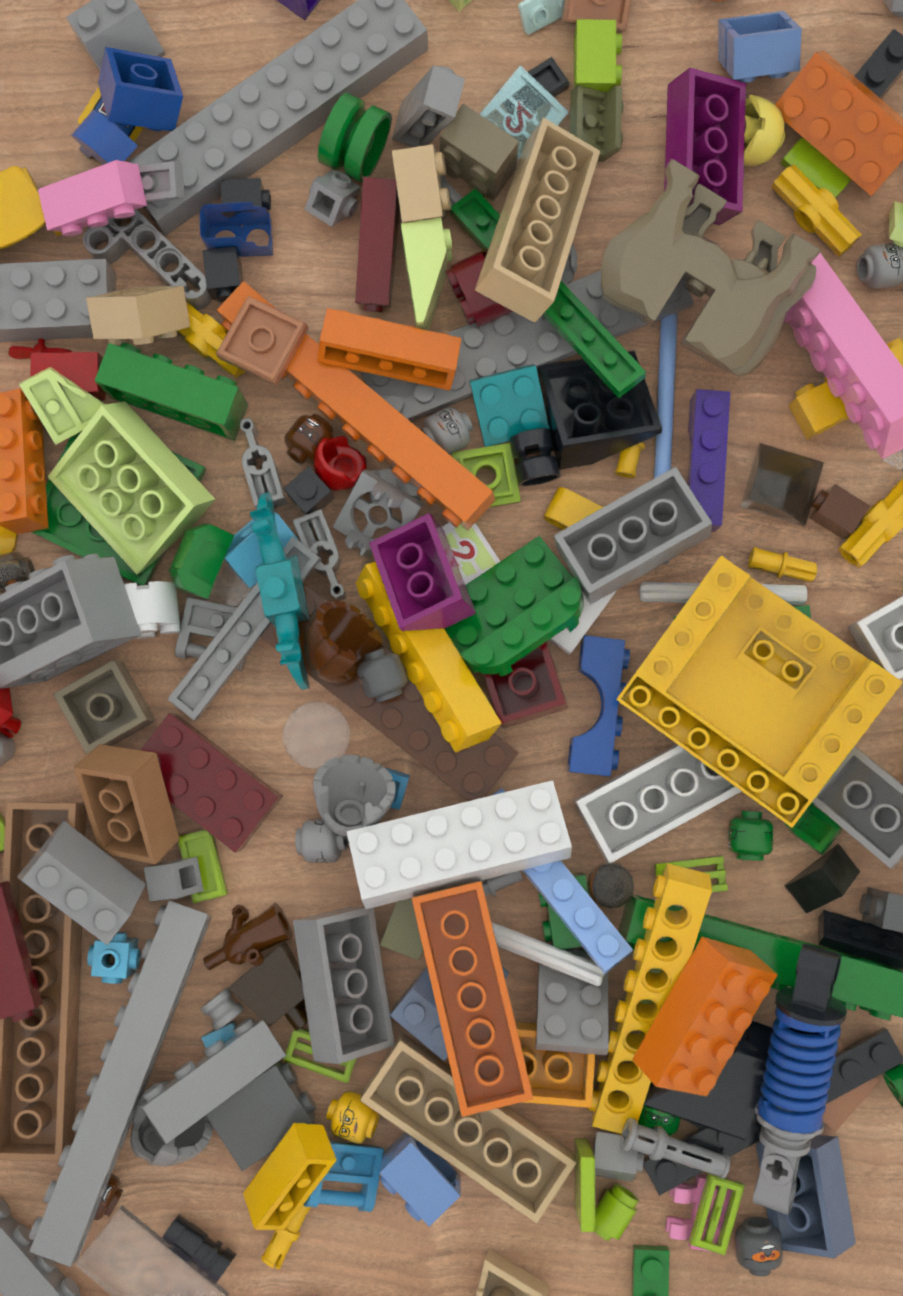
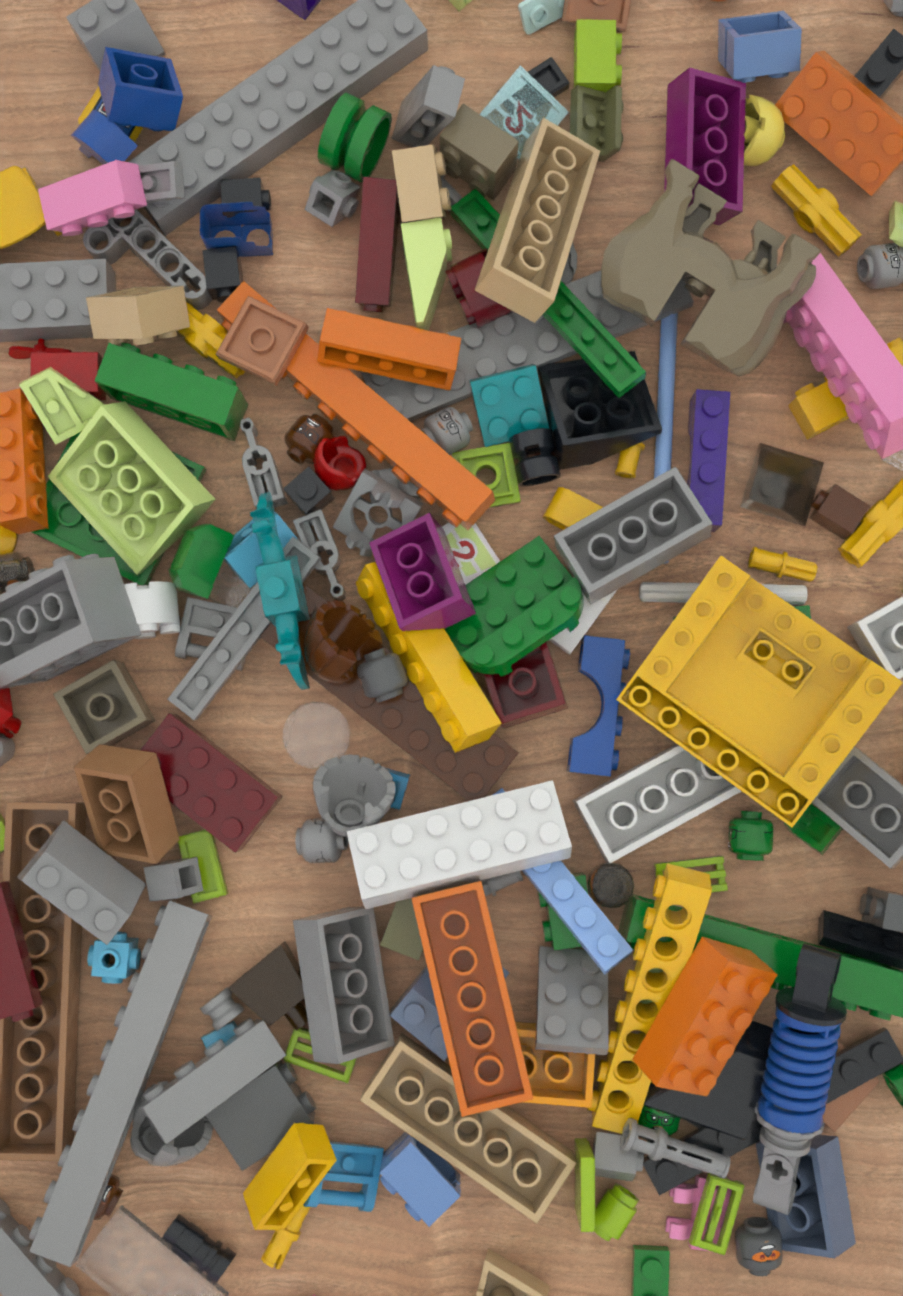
reddish brown piece [203,902,293,970] -> none
yellow head [326,1091,380,1144] -> none
white axle [491,922,605,986] -> none
lime tile [780,137,852,198] -> none
pearl dark grey slope [784,844,860,913] -> none

